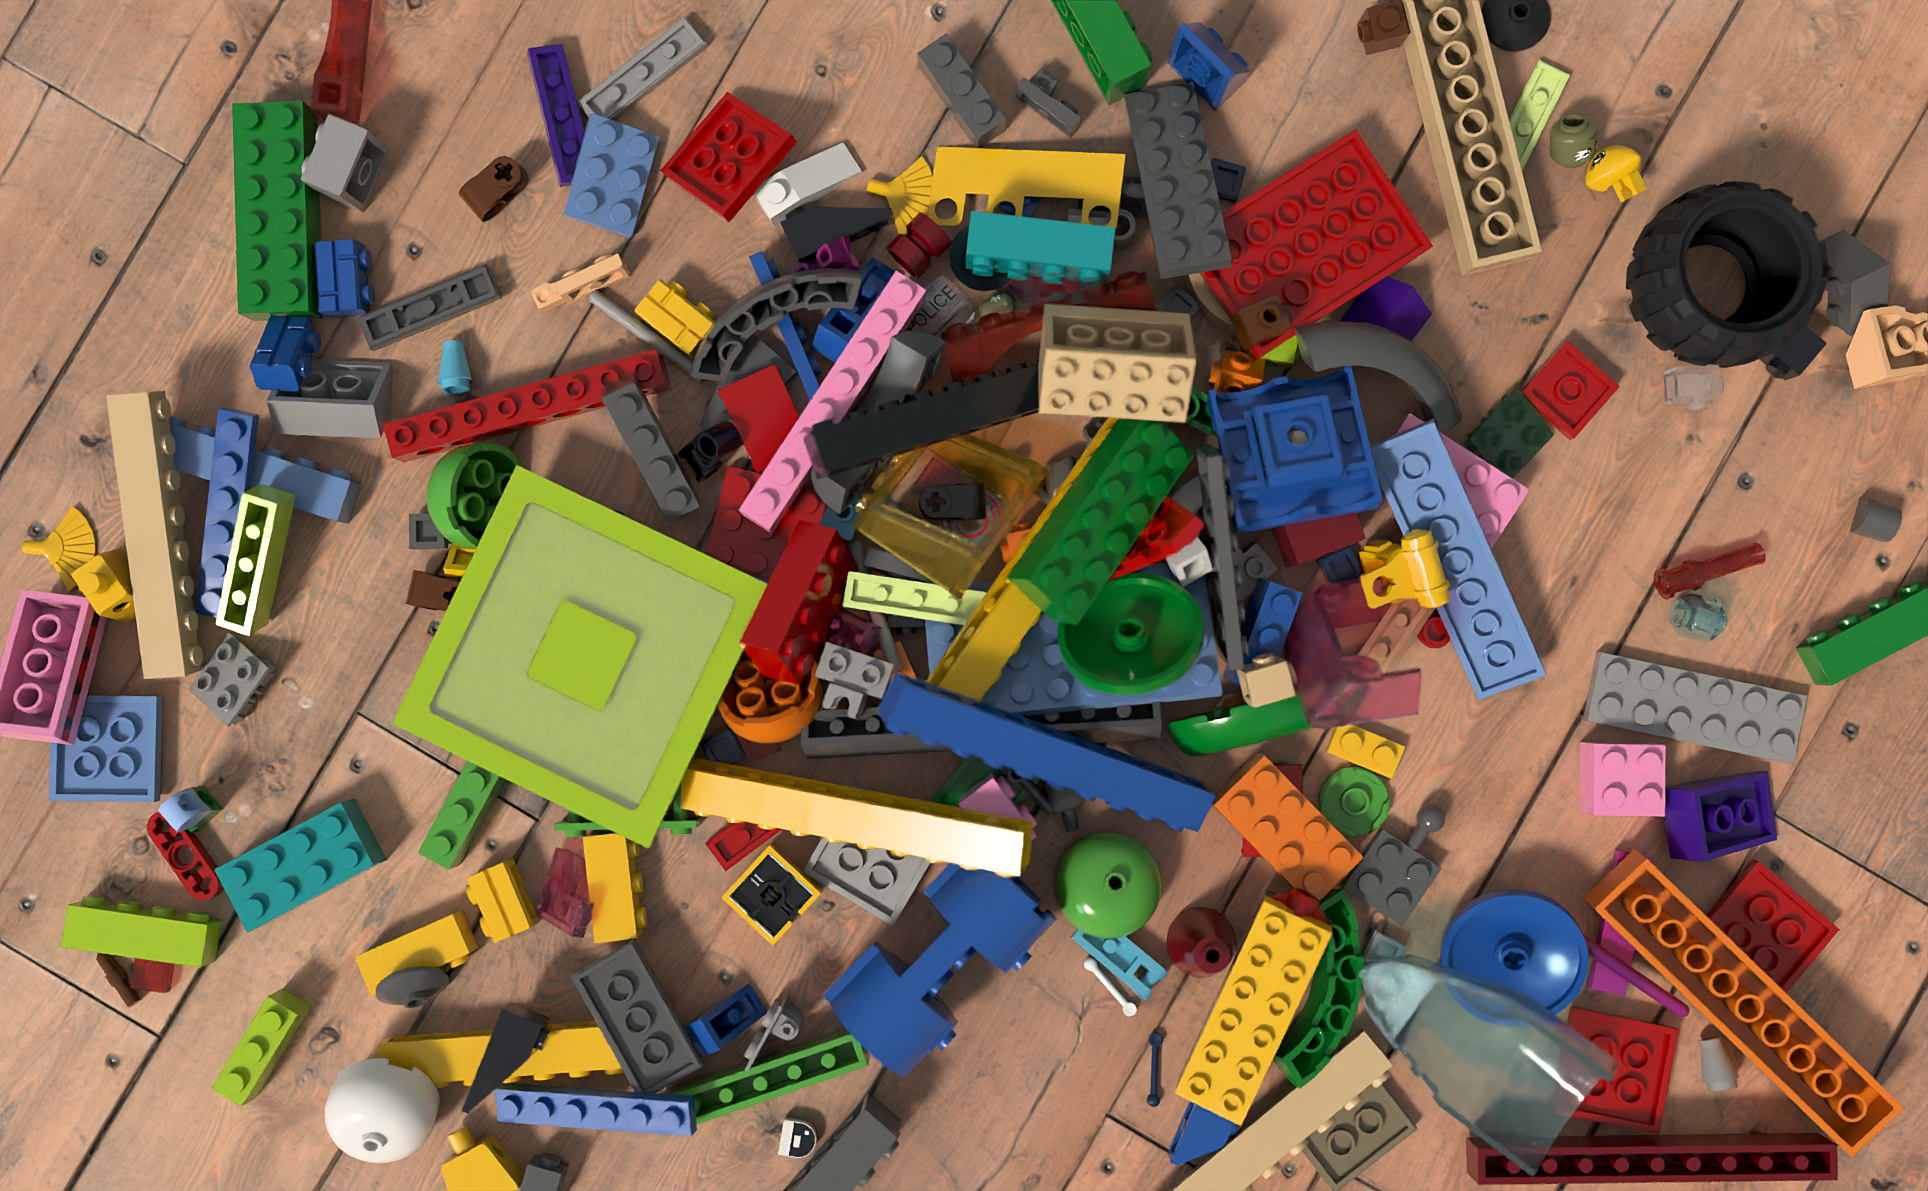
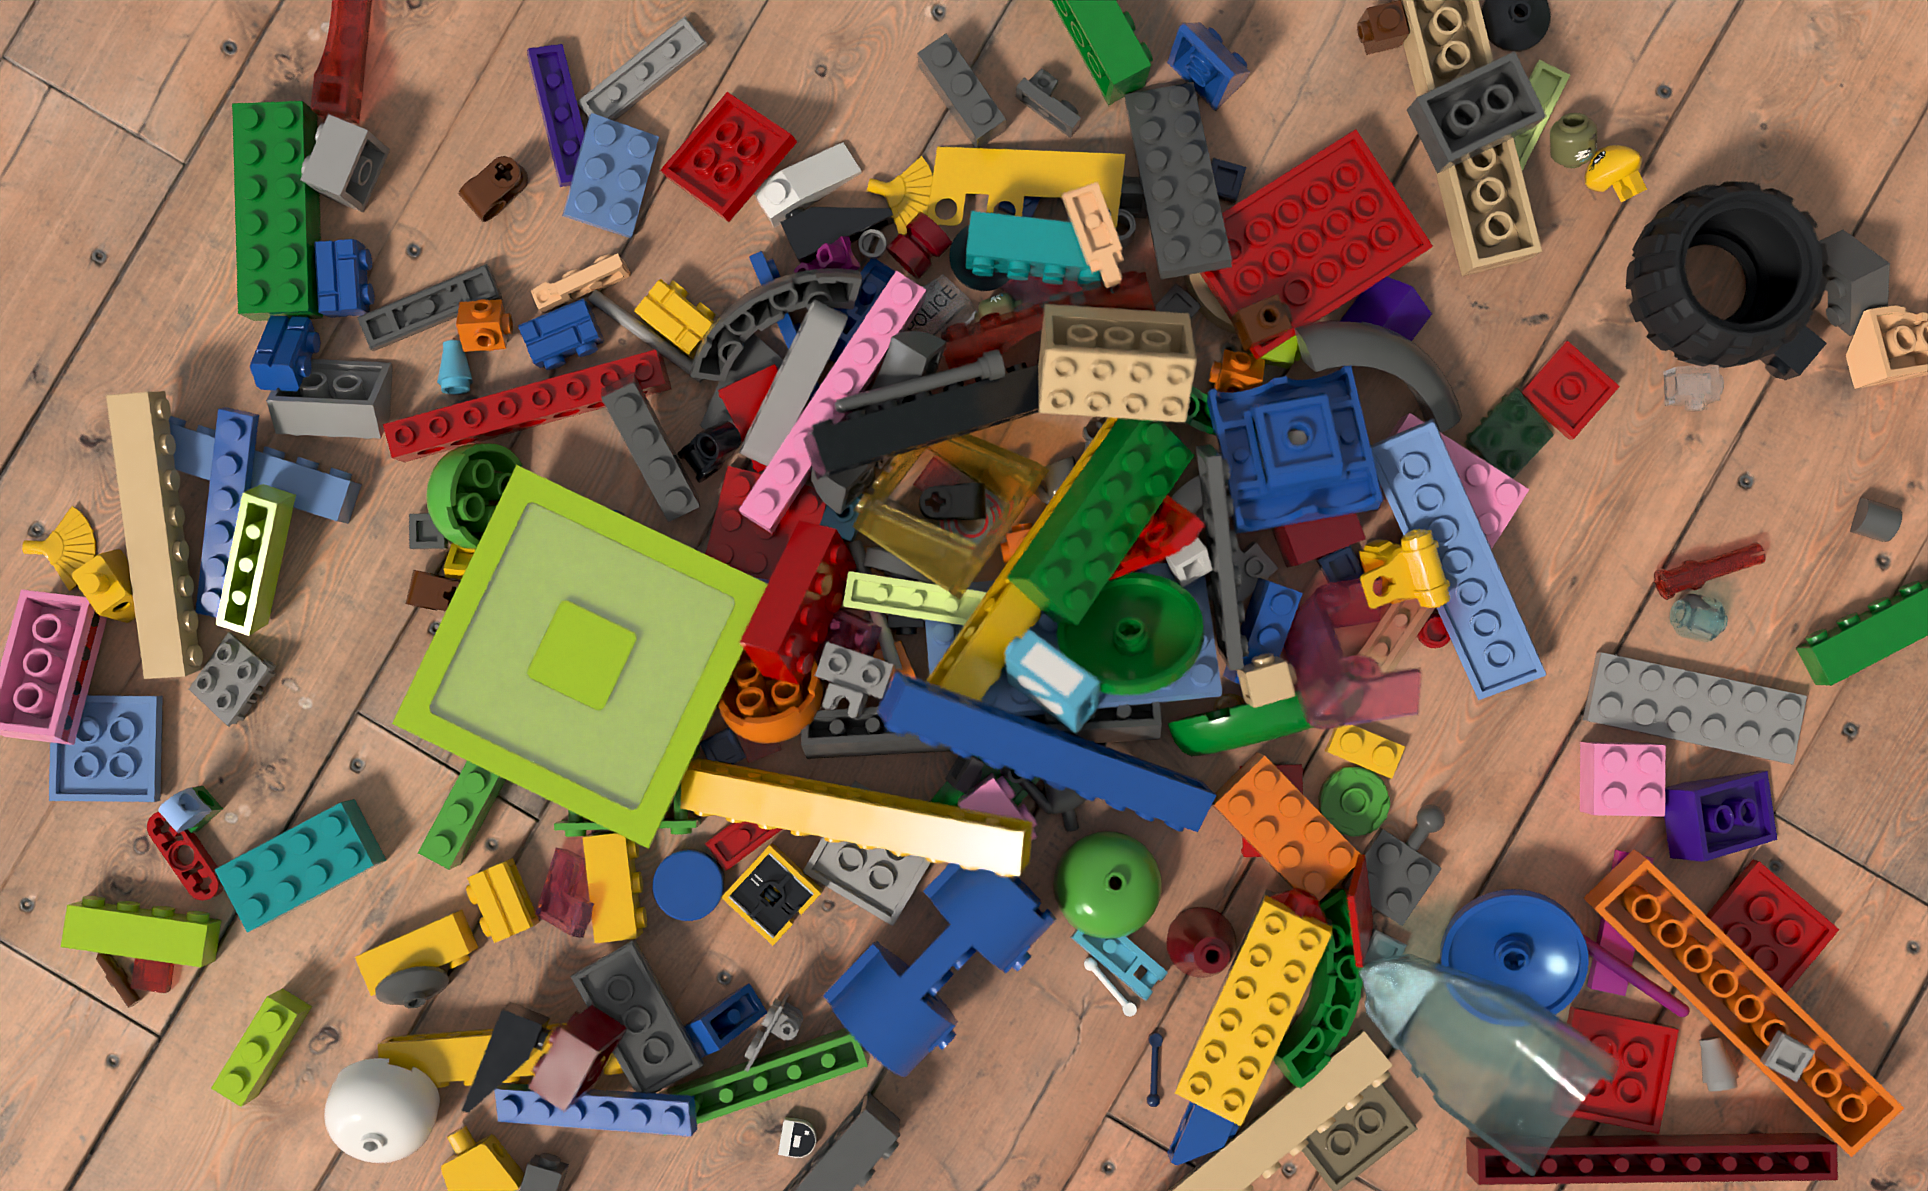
none -> orange brick [456,299,513,352]
none -> blue brick [518,299,604,370]
none -> brick [528,1005,627,1112]
none -> blue tile [653,849,725,921]
none -> light grey beam [739,300,848,466]
none -> dark grey piece [835,349,1005,413]
none -> light grey hinge [858,229,887,259]
none -> dark grey plate [945,755,984,794]
none -> medium azure brick [1005,630,1100,734]
none -> light nougat hinge [1062,182,1123,288]
none -> red piece [1347,854,1374,968]
none -> dark grey brick [1407,51,1546,174]
none -> light grey tile [1760,1030,1815,1082]

